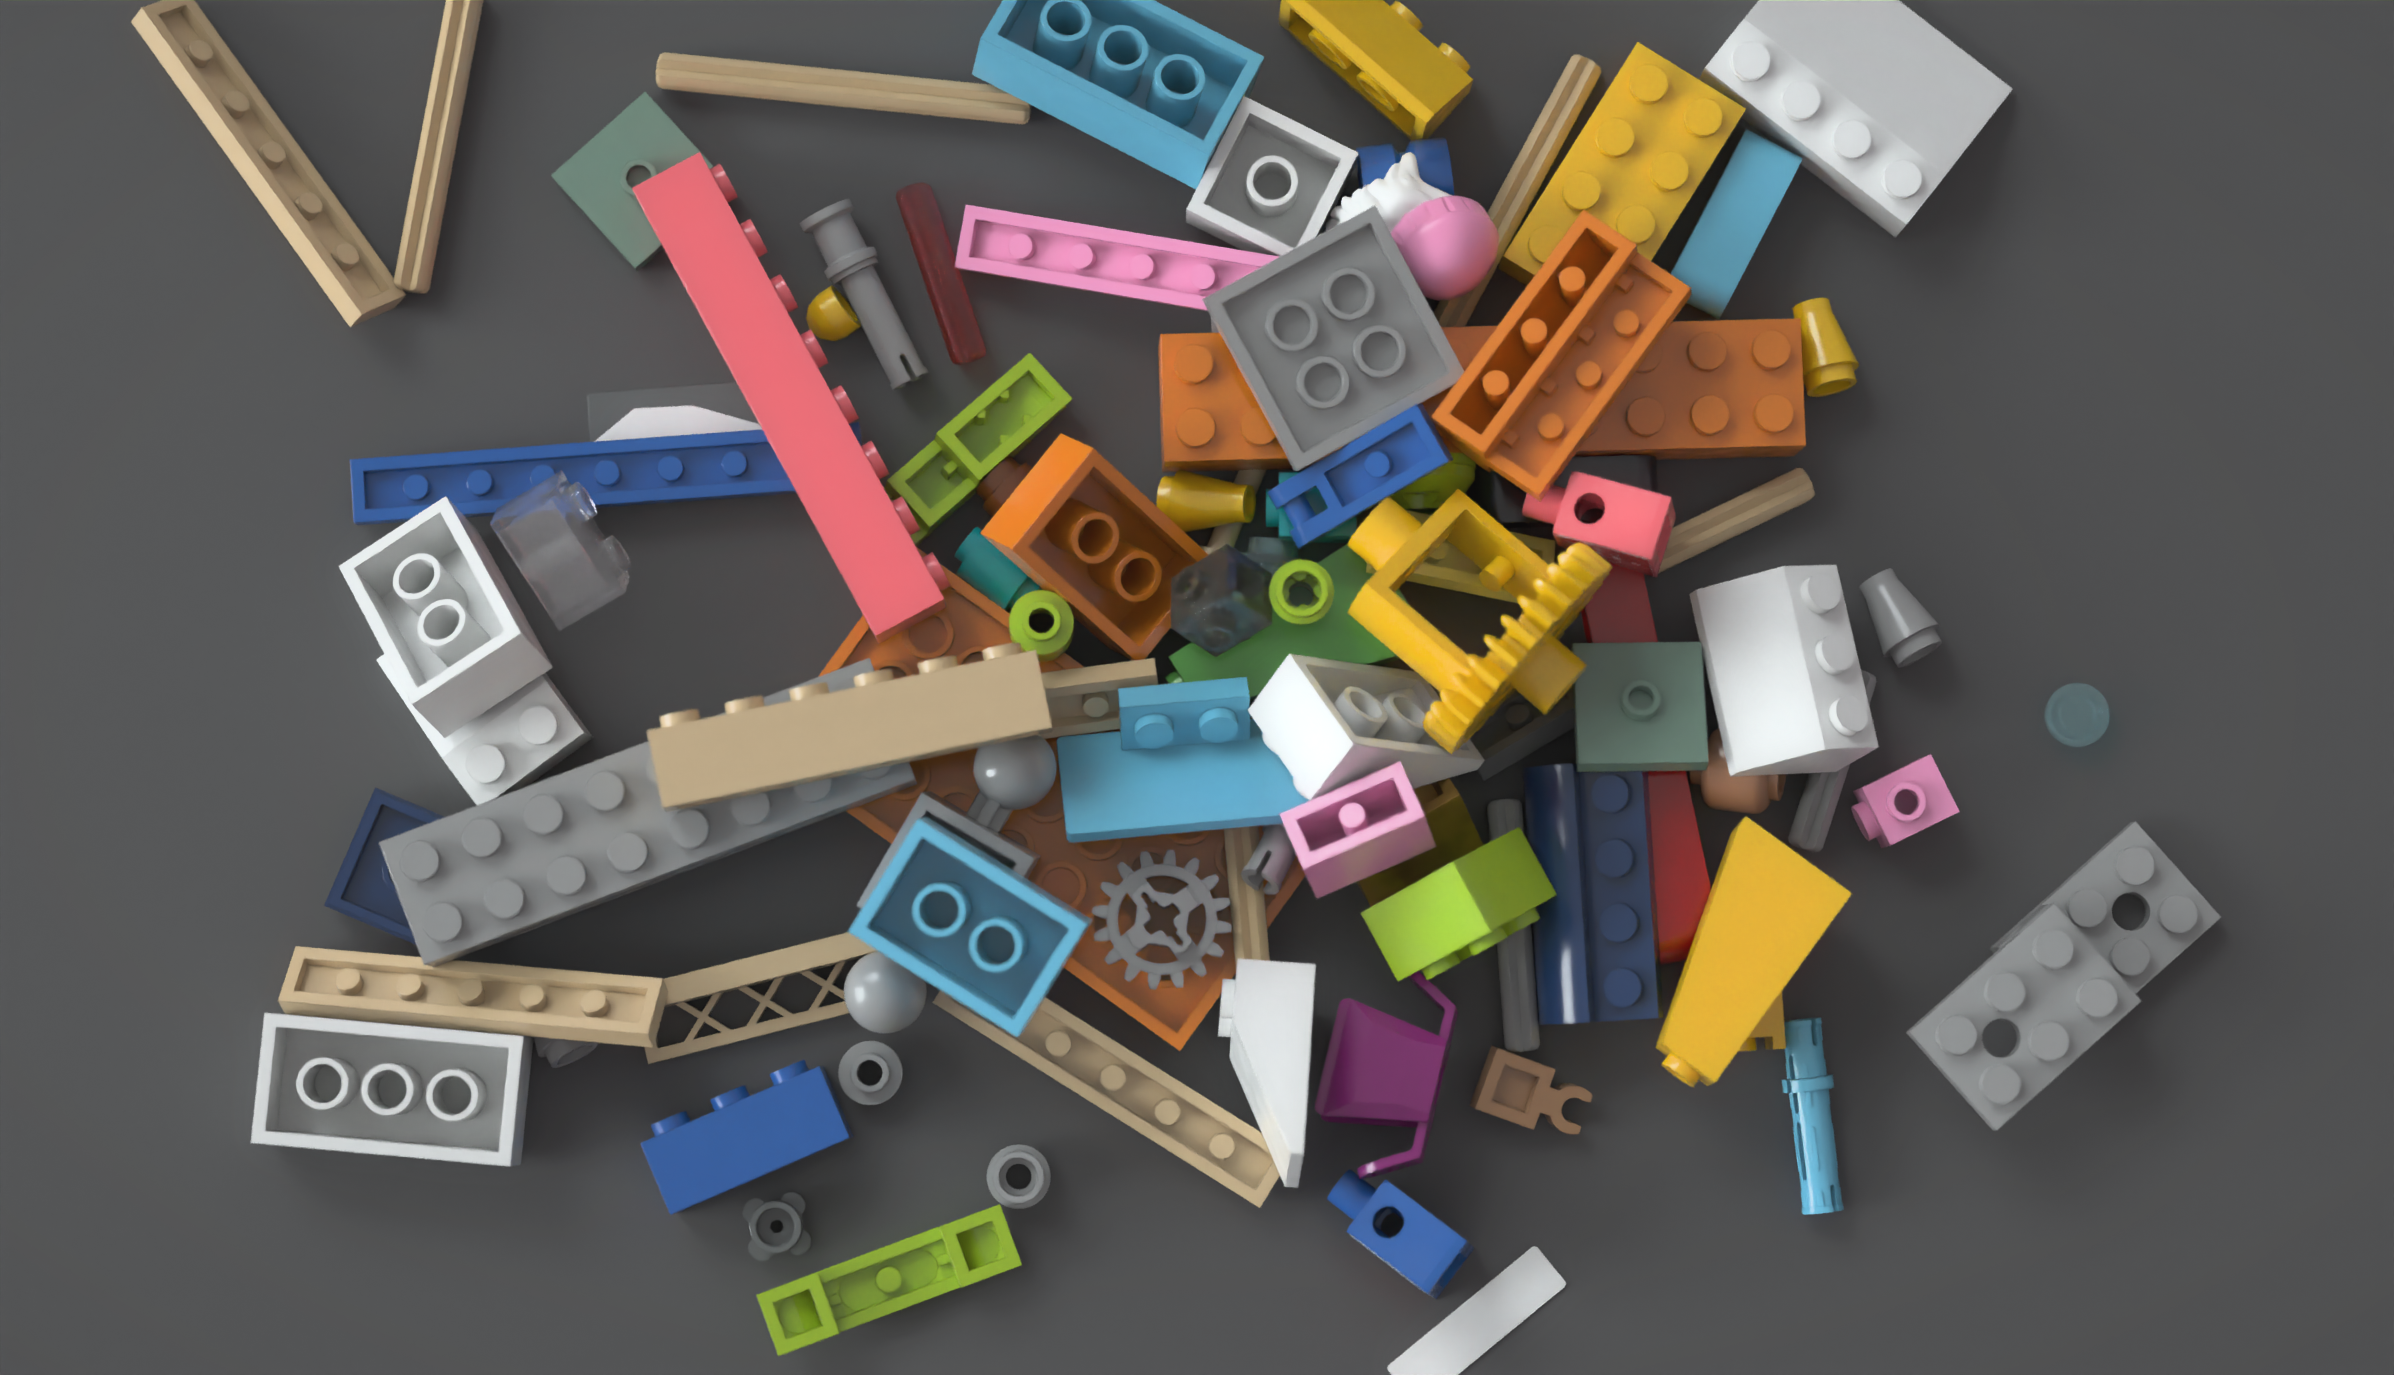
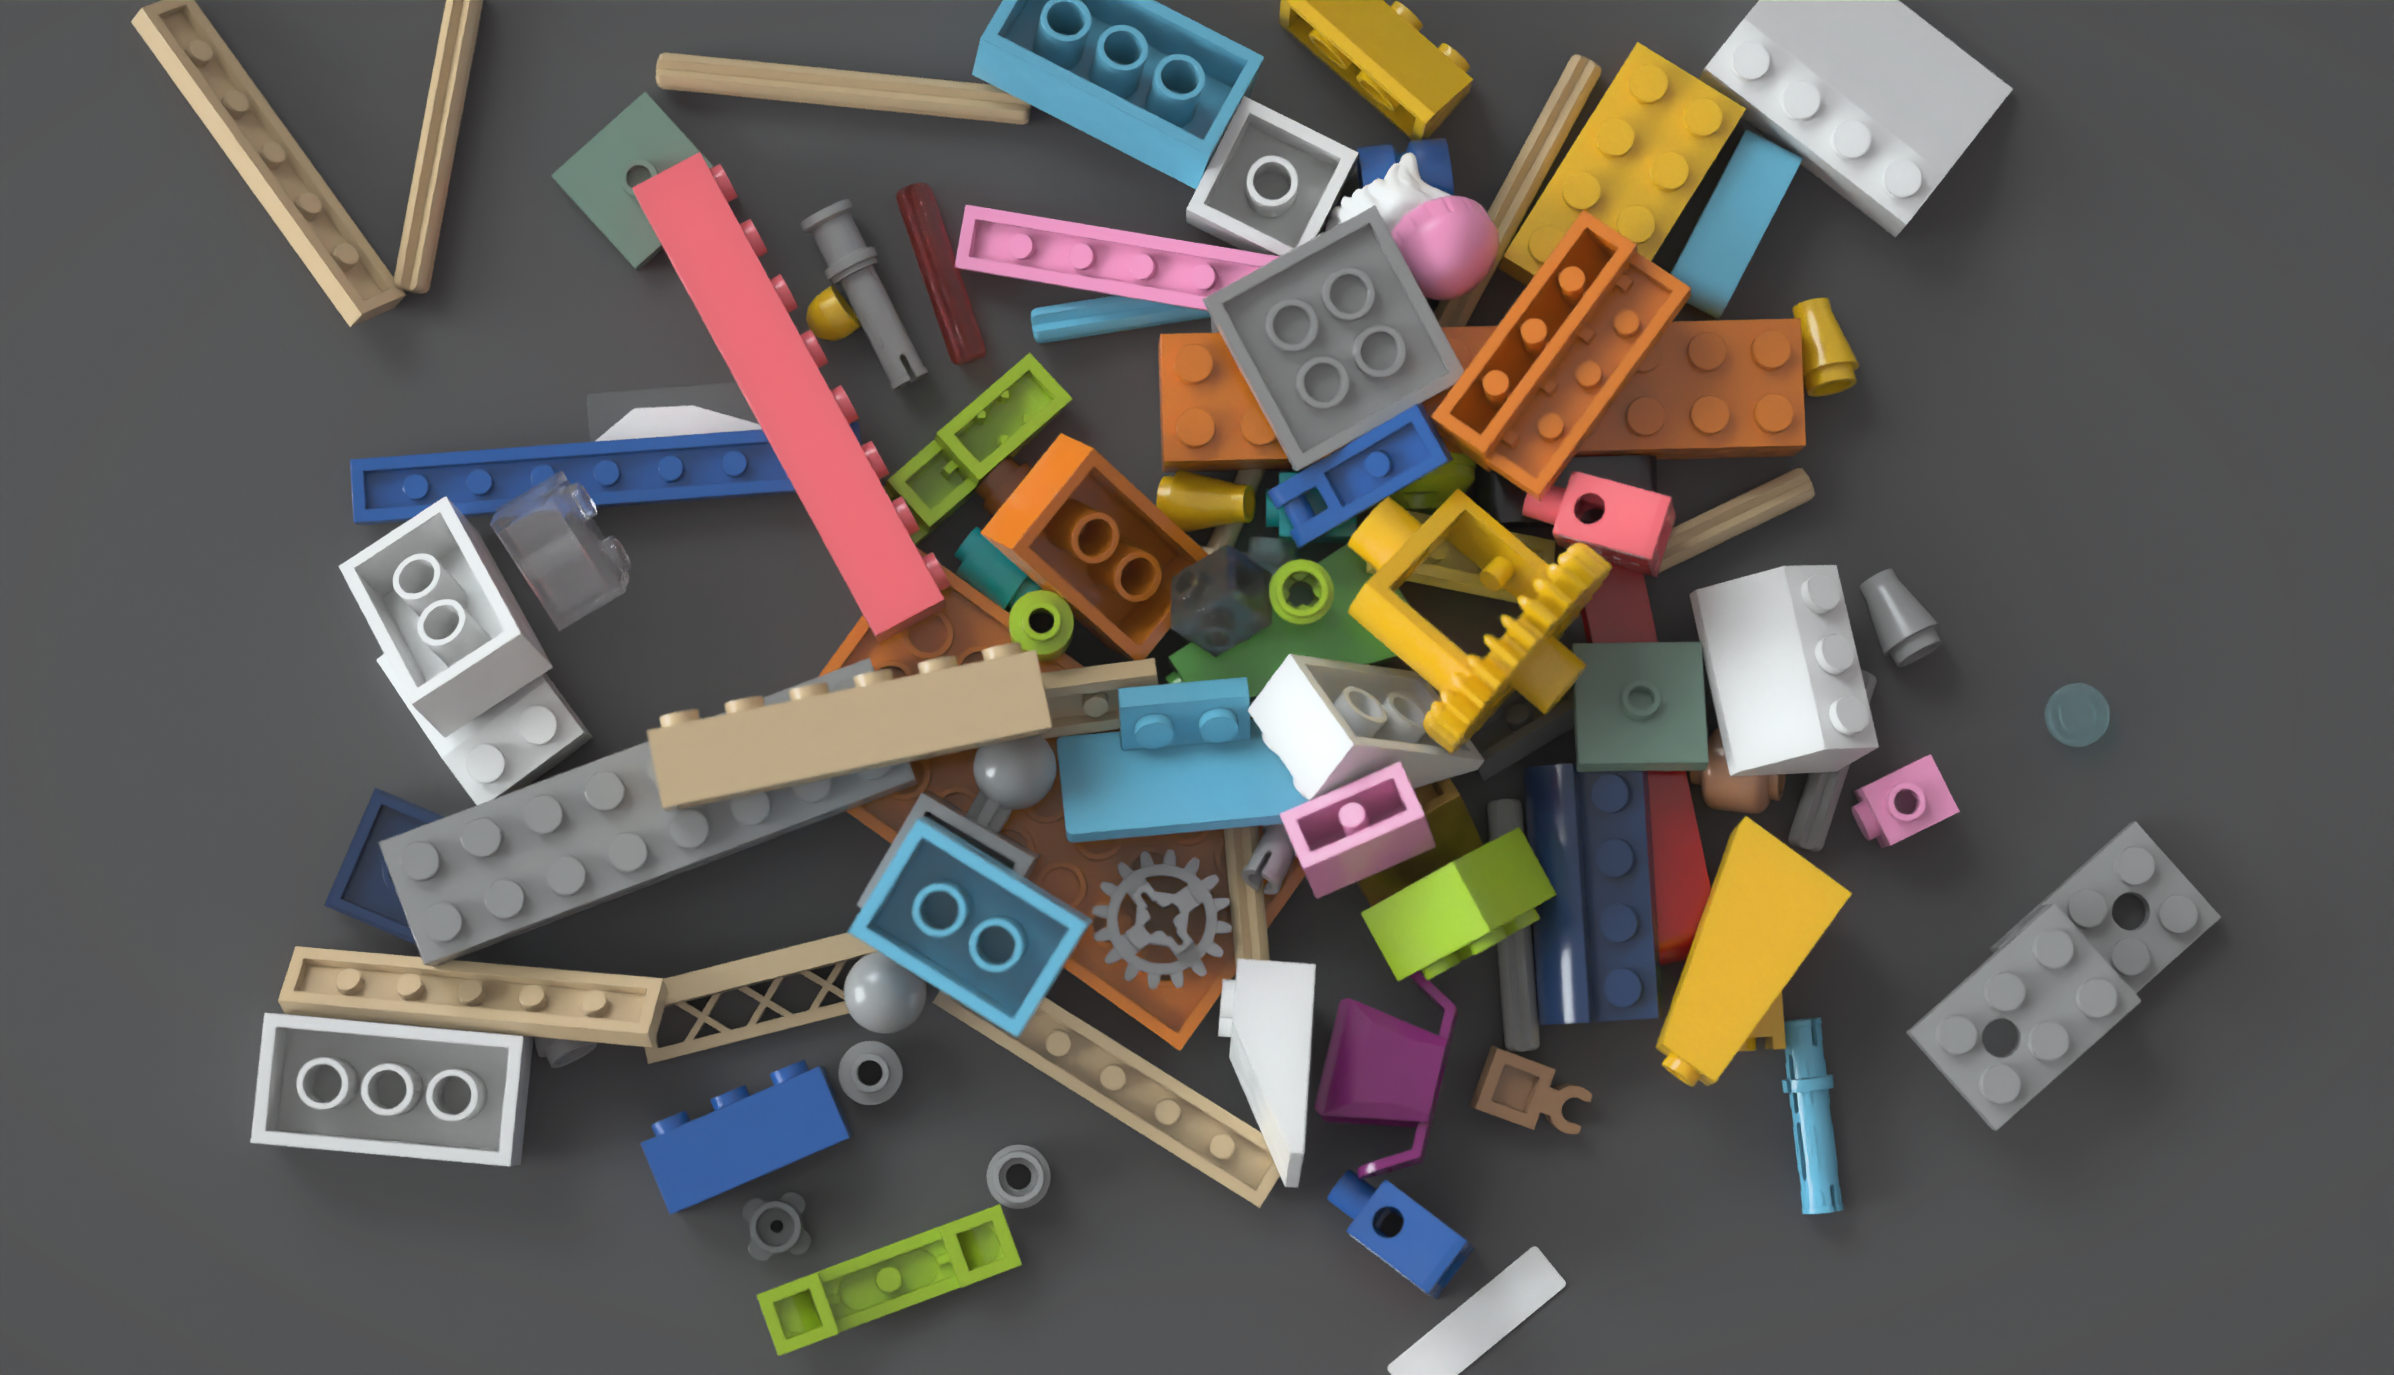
none -> medium azure axle [1030,296,1211,344]

